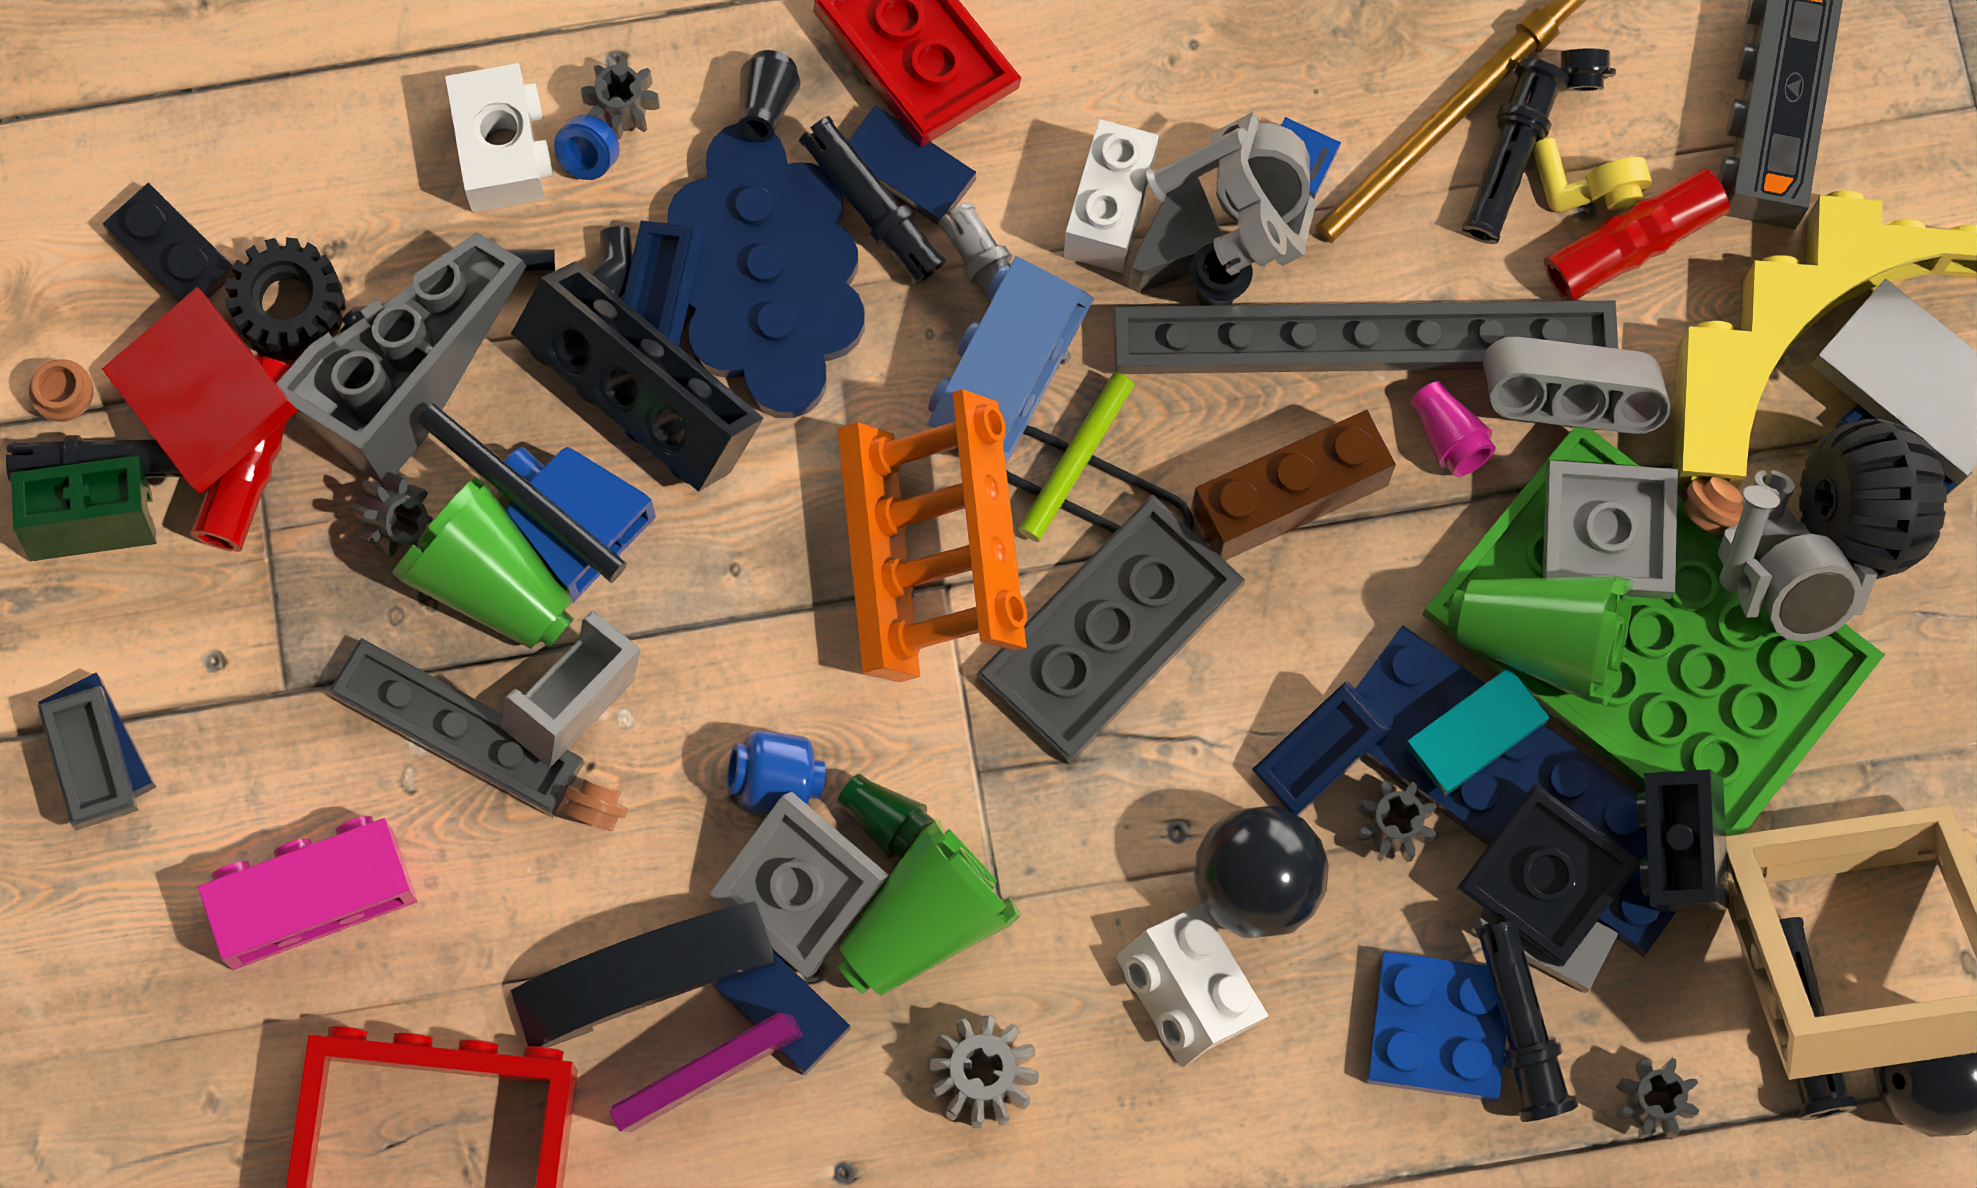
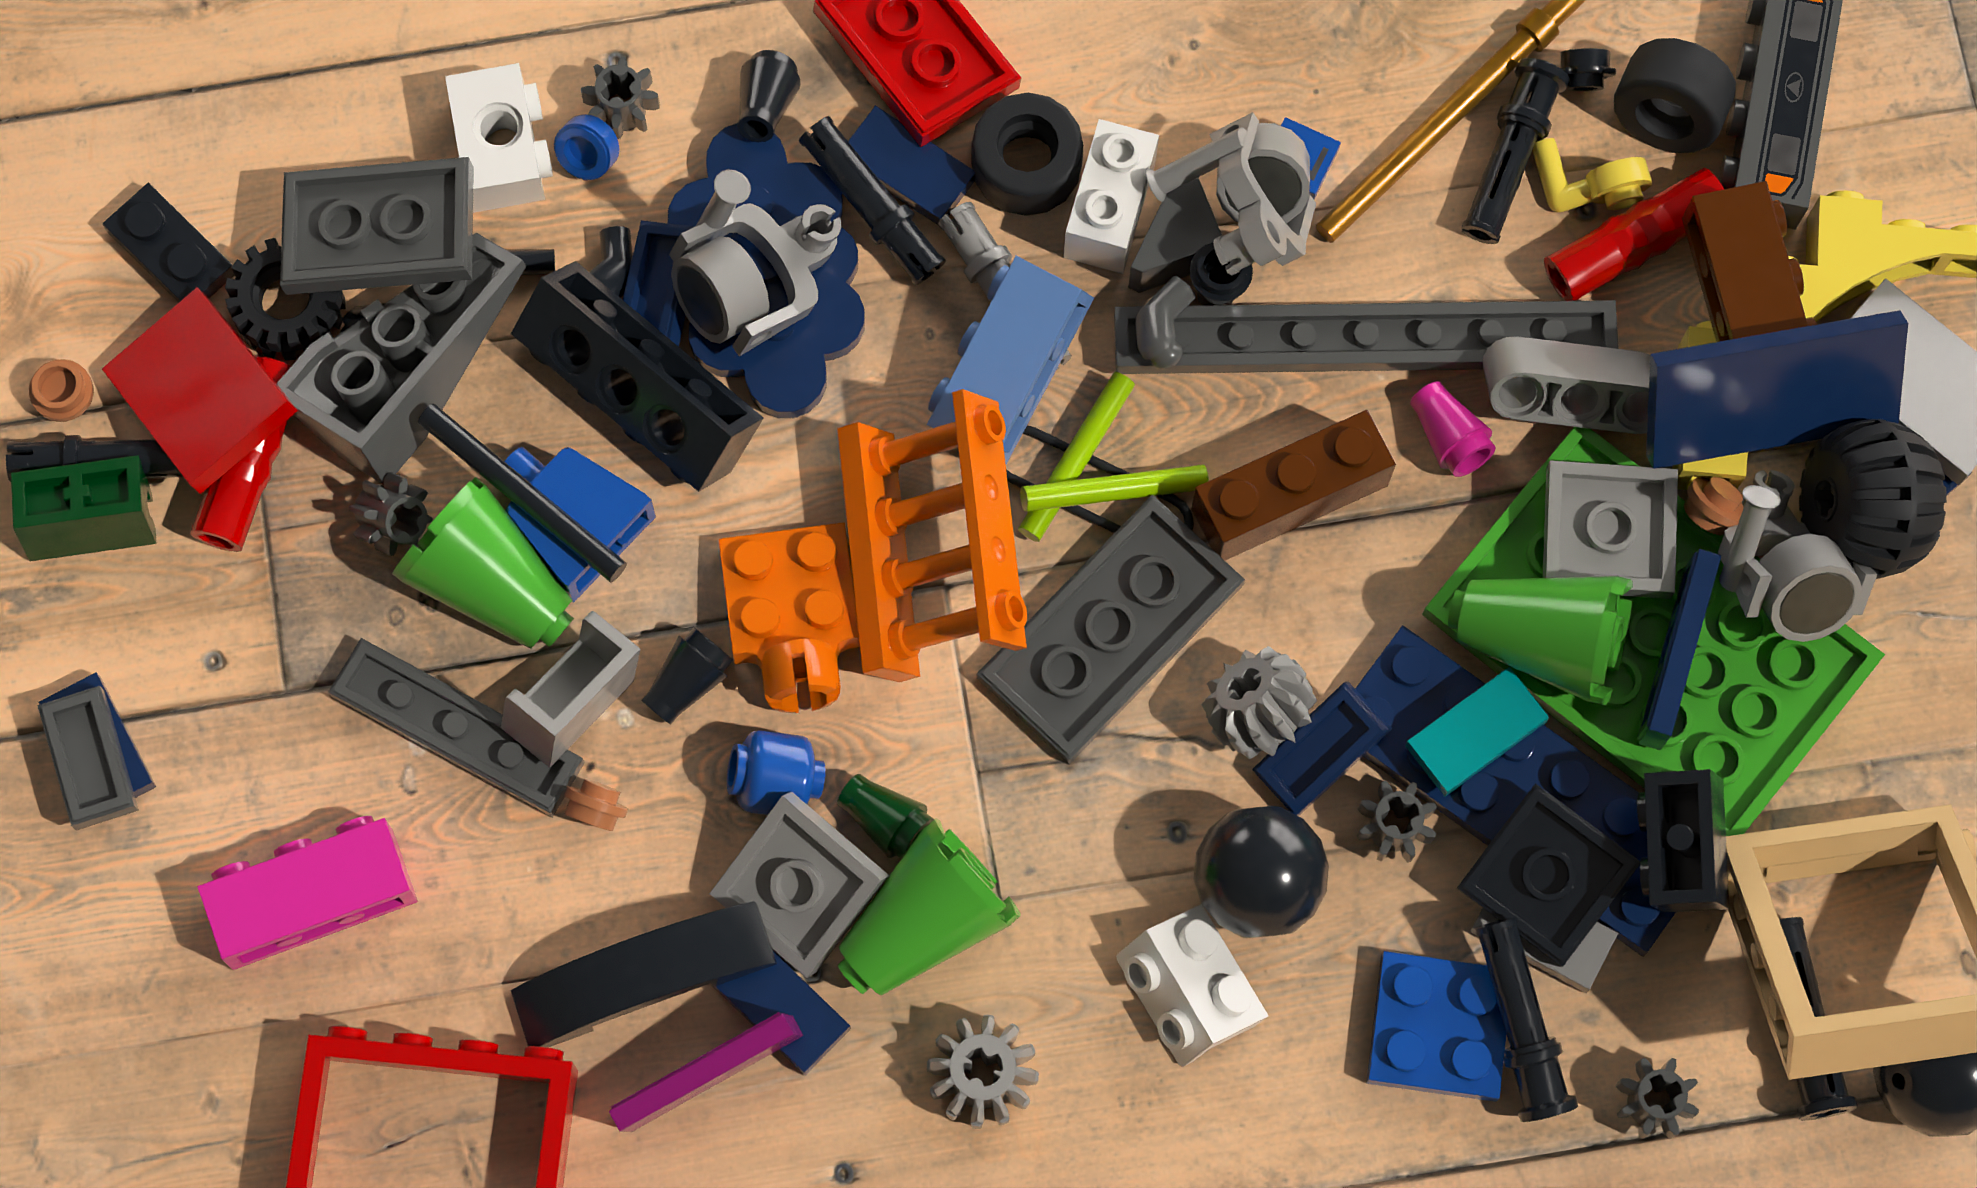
none -> dark grey tile [280,157,474,295]
none -> black cone [641,627,733,725]
none -> light grey piece [669,169,841,357]
none -> orange plate [719,522,860,714]
none -> black tyre [971,92,1084,216]
none -> lime bar [1020,465,1209,512]
none -> dark grey arm [1135,276,1196,370]
none -> light grey gear [1201,646,1317,759]
none -> black tyre [1614,38,1736,153]
none -> dark blue tile [1637,549,1722,750]
none -> dark blue tile [1646,310,1908,469]
none -> reddish brown brick [1682,181,1817,342]

